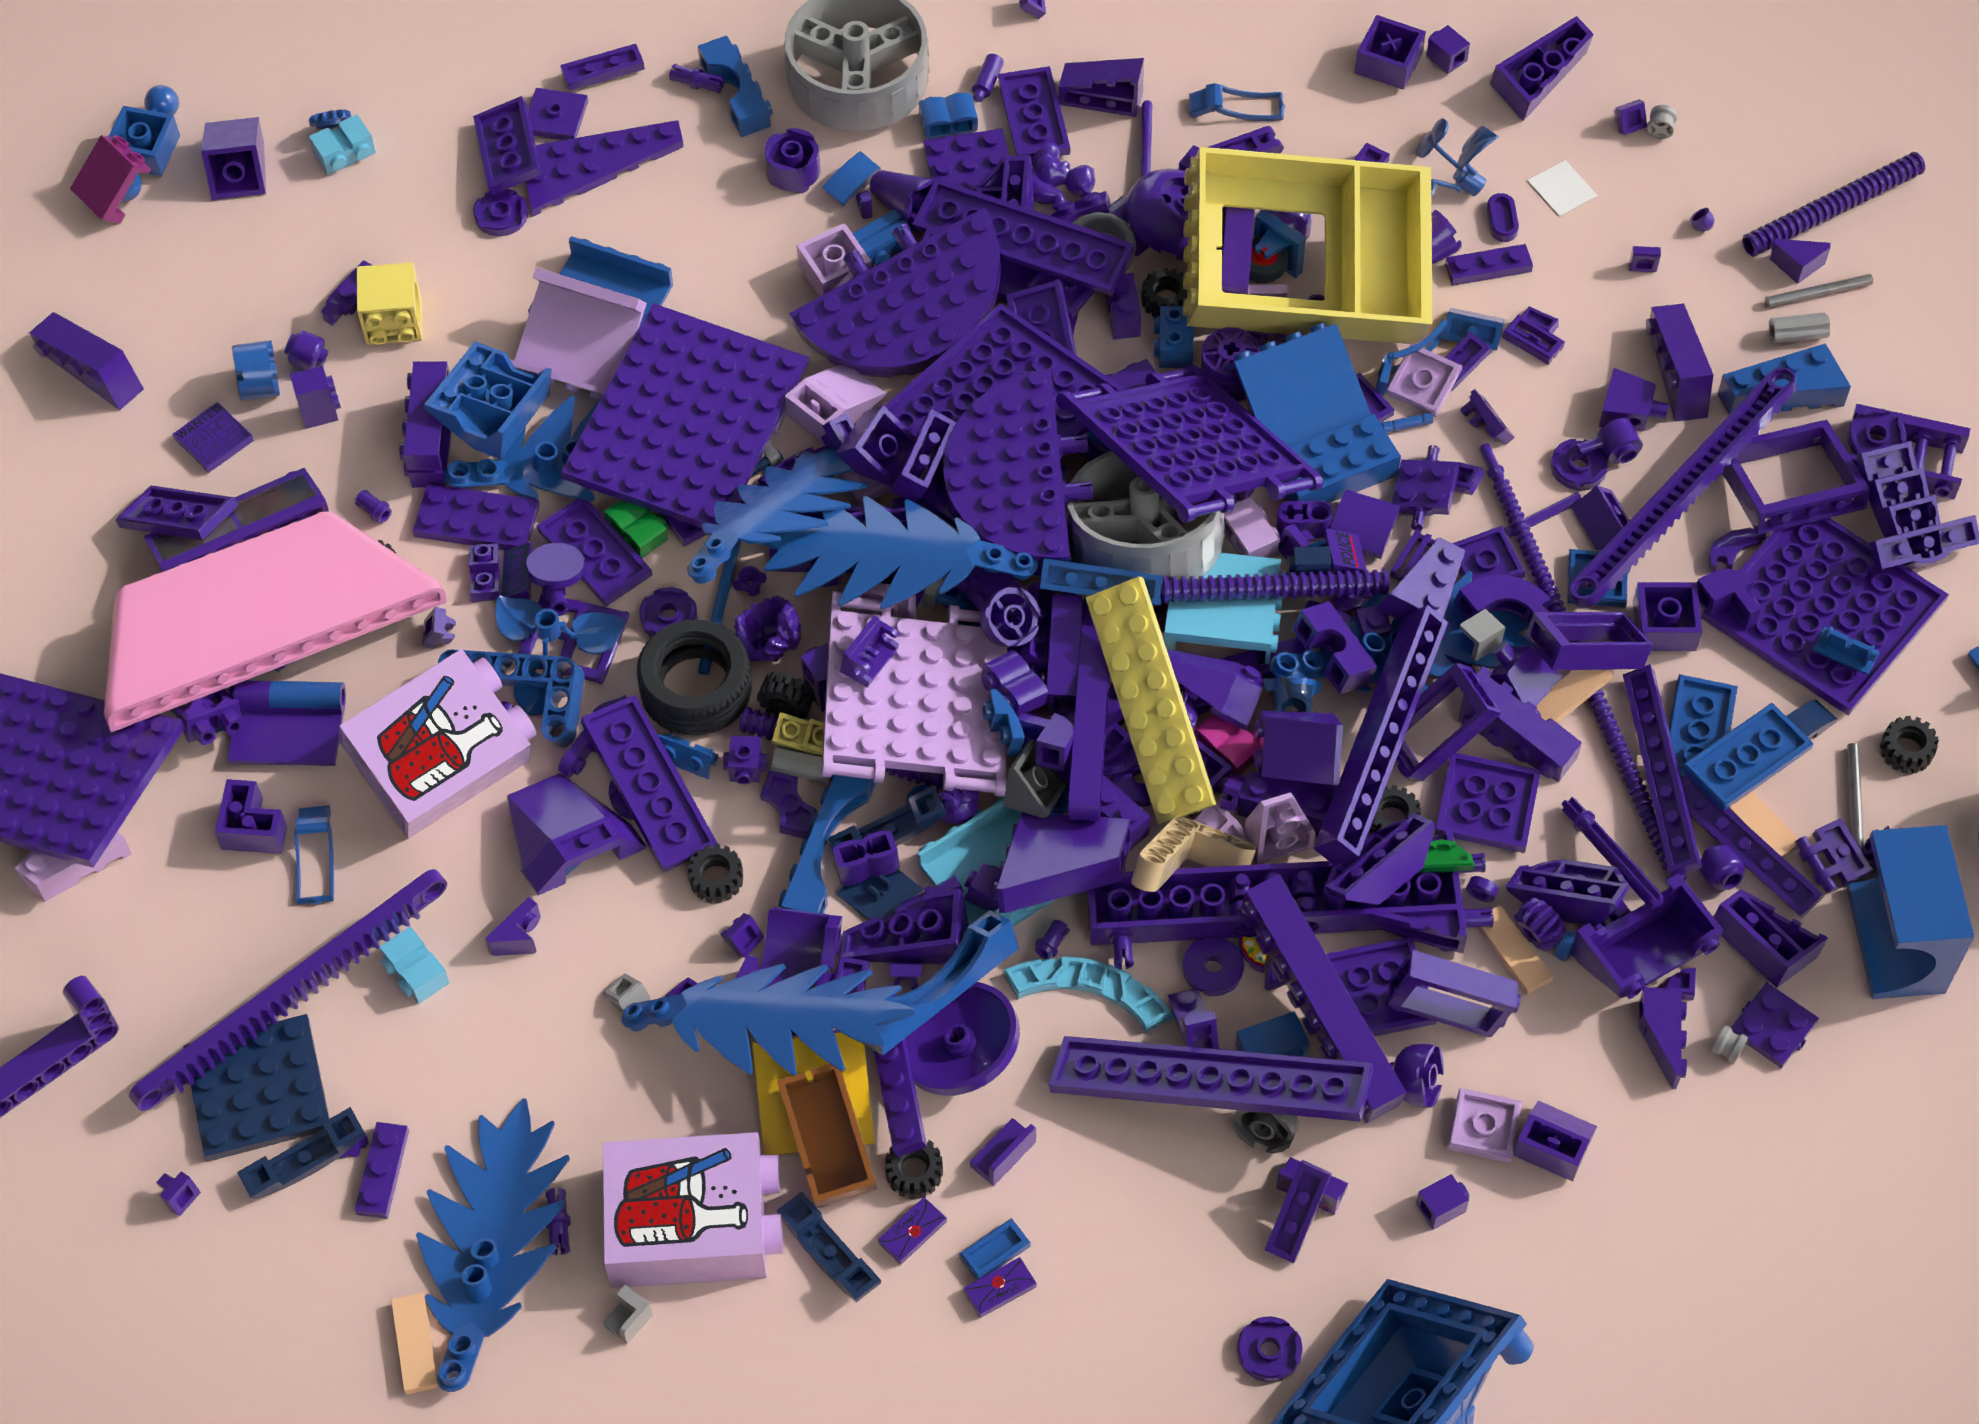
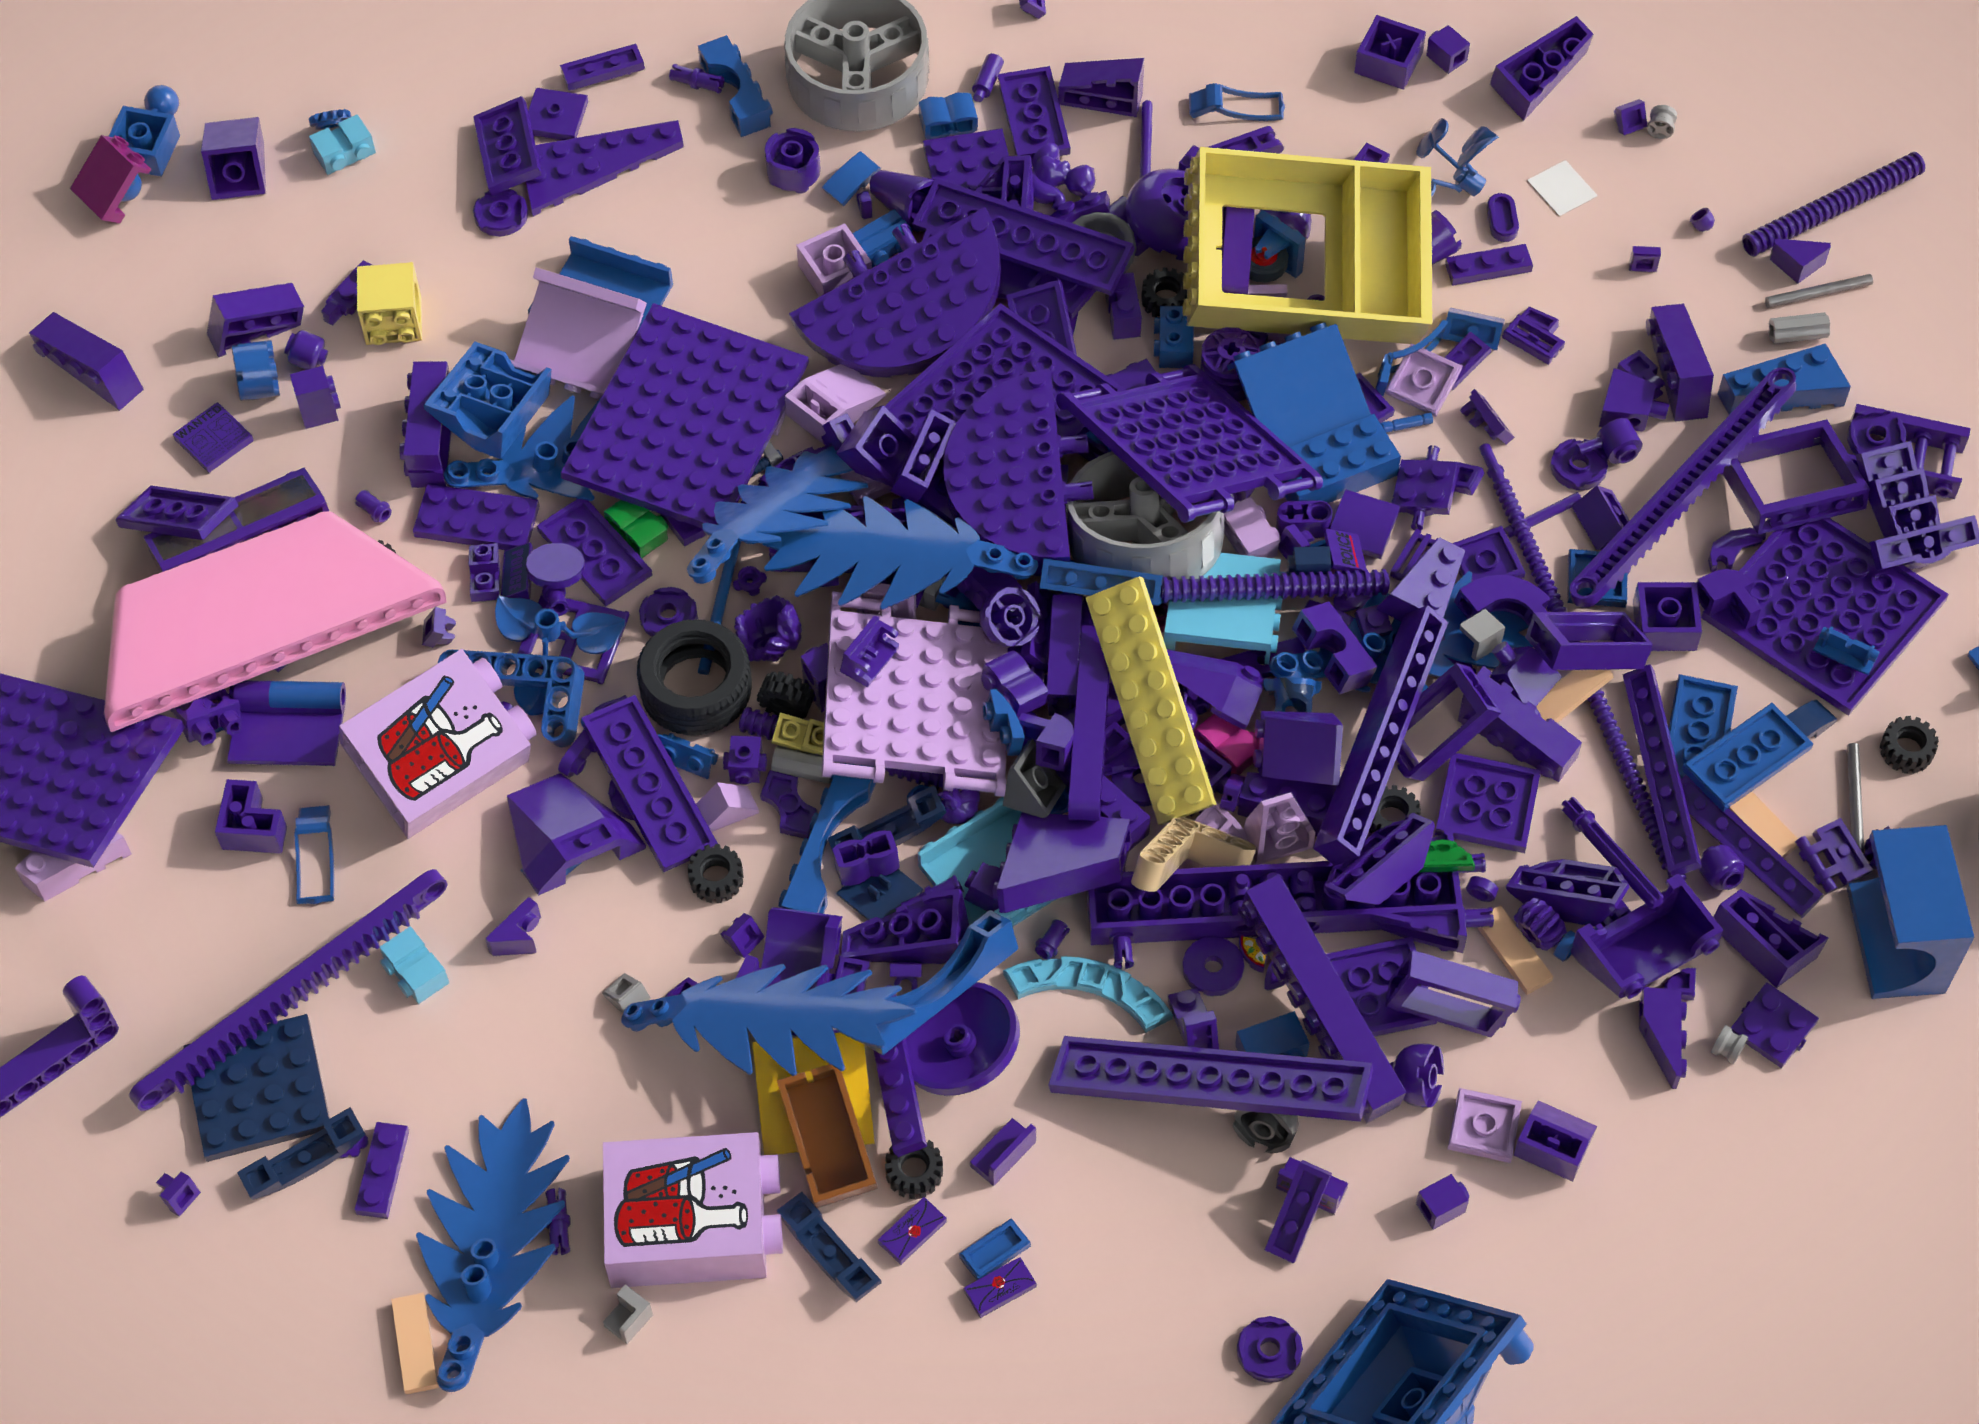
none -> dark purple wedge [207,283,304,358]
none -> lavender slope [696,782,759,832]
none -> dark purple plate [1617,350,1665,400]

